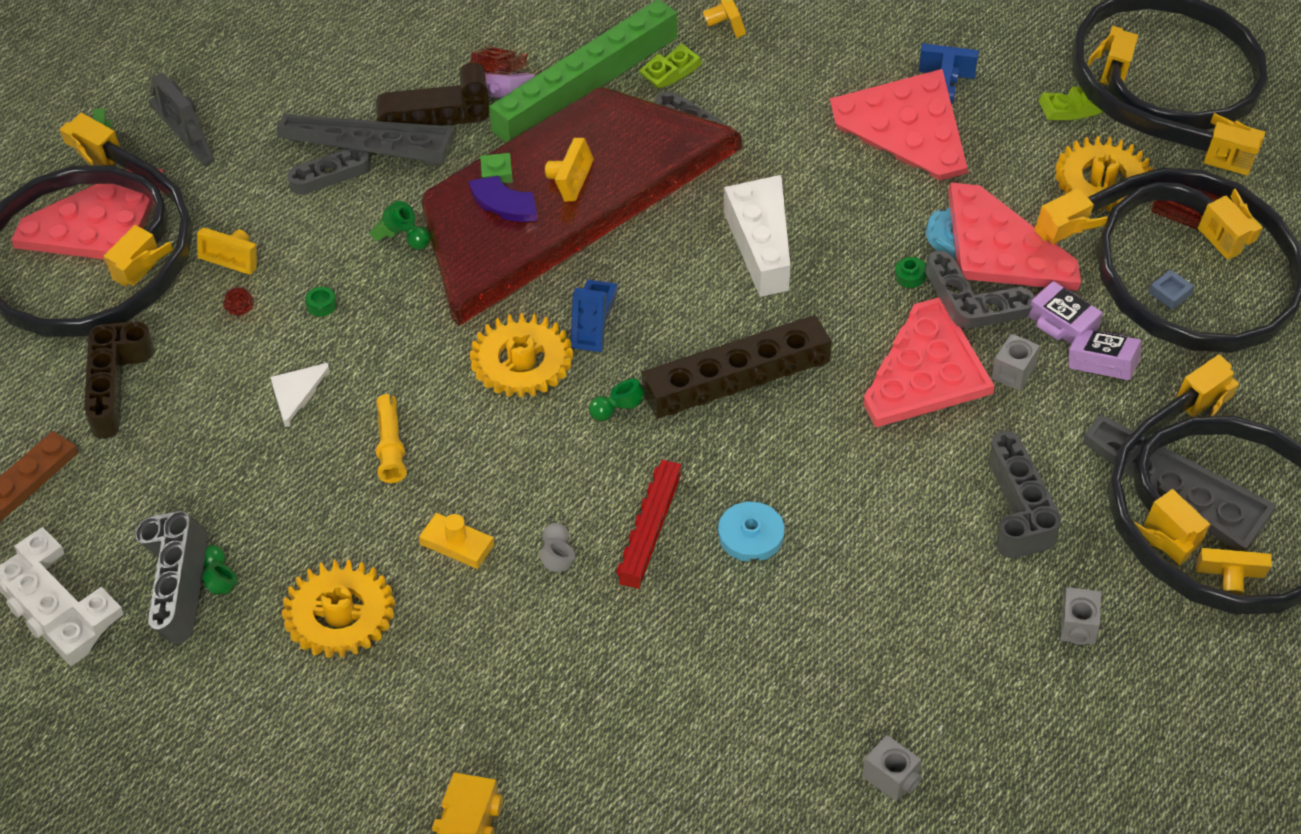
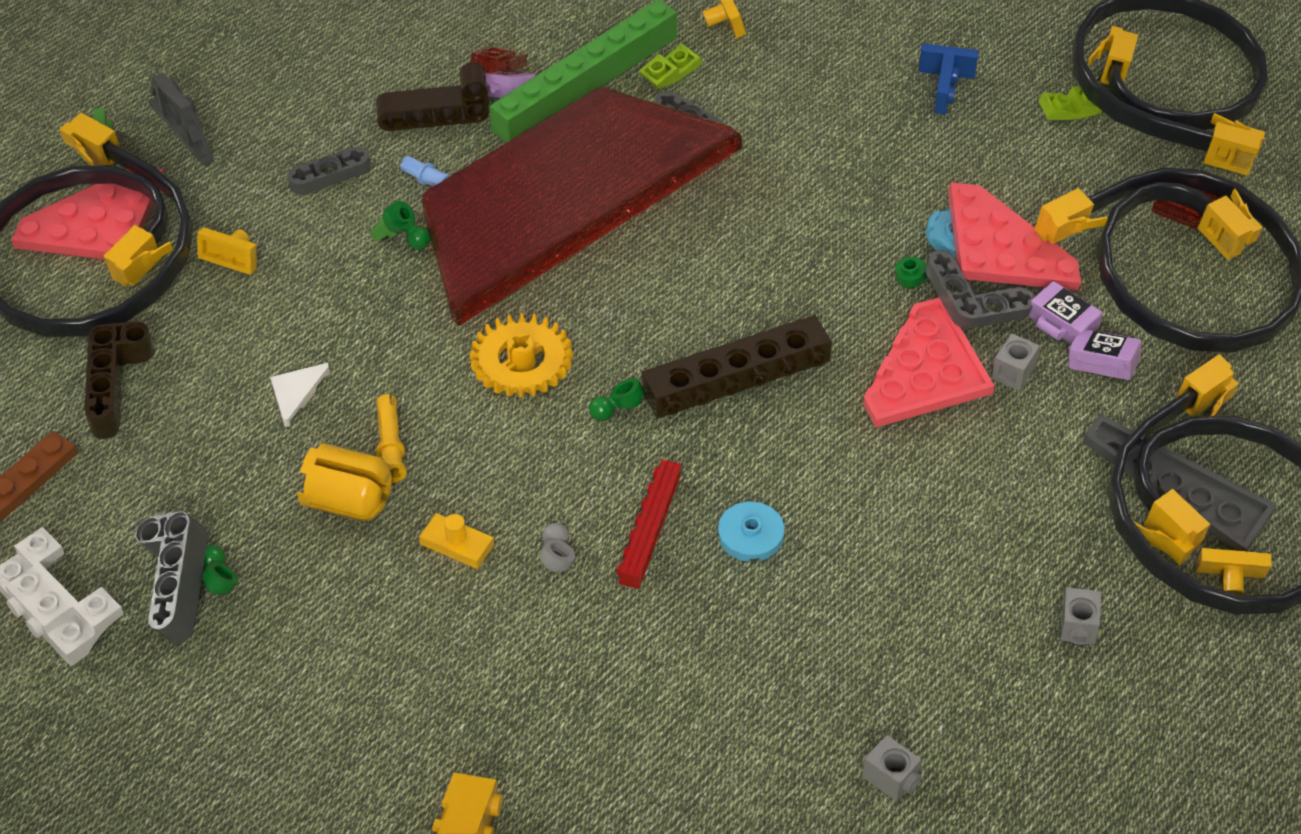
clear red plate [223,287,254,316] -> none
dark grey wing [277,114,454,165] -> none
yellow gear [282,559,395,658] -> none
green tile [305,287,337,317] -> none
dark purple tile [469,176,538,222] -> none
bright green plate [480,153,513,183] -> none
yellow tile [545,138,594,202] -> none
blue bracket [571,280,618,352] -> none
white wedge [724,175,790,297] -> none
coral plate [830,69,969,180] -> none
dark grey beam [988,431,1061,558] -> none
yellow gear [1055,136,1153,212] -> none
sand blue plate [1149,269,1194,310] -> none
none -> yellow cylinder [297,442,392,522]
none -> light blue axle [400,156,453,193]

